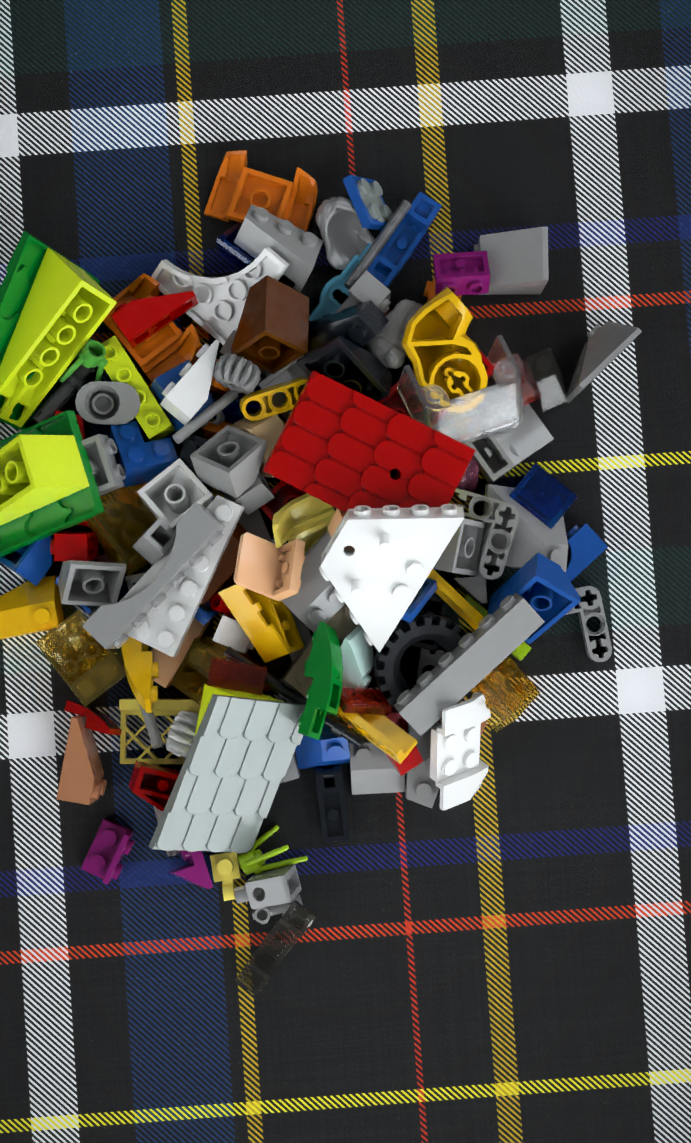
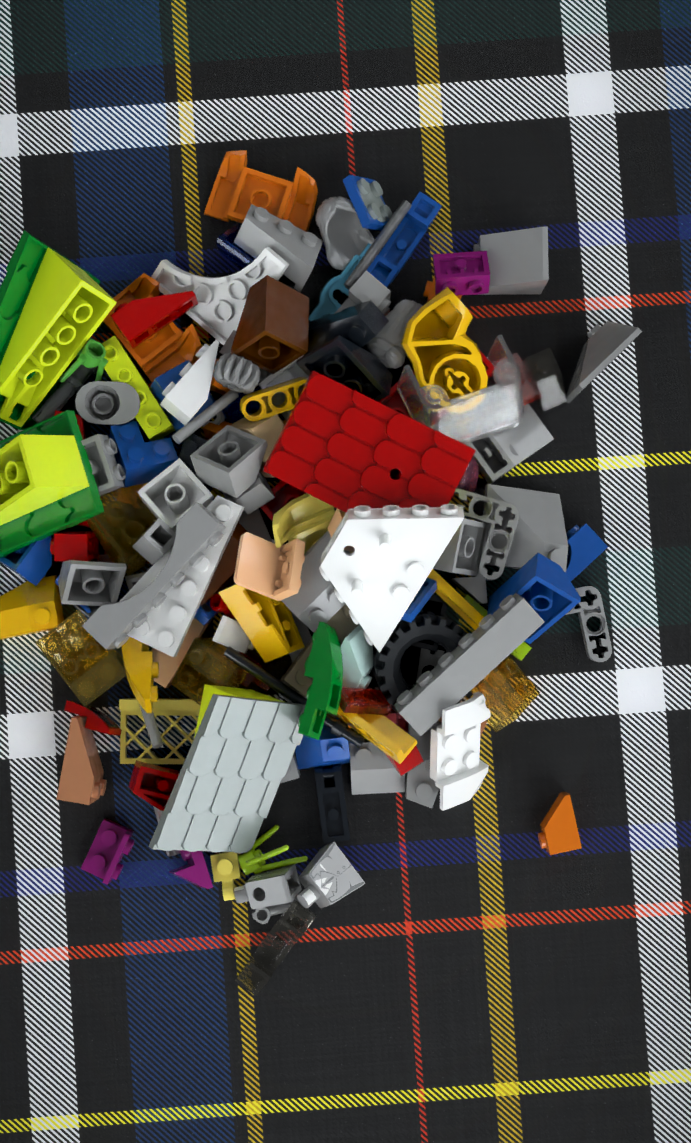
white gear [166,710,199,758] -> none
clear red plate [207,657,267,695] -> none
clear blue slope [509,462,578,529] -> none
none -> light grey torso [297,842,365,908]
none -> orange slope [538,792,582,855]

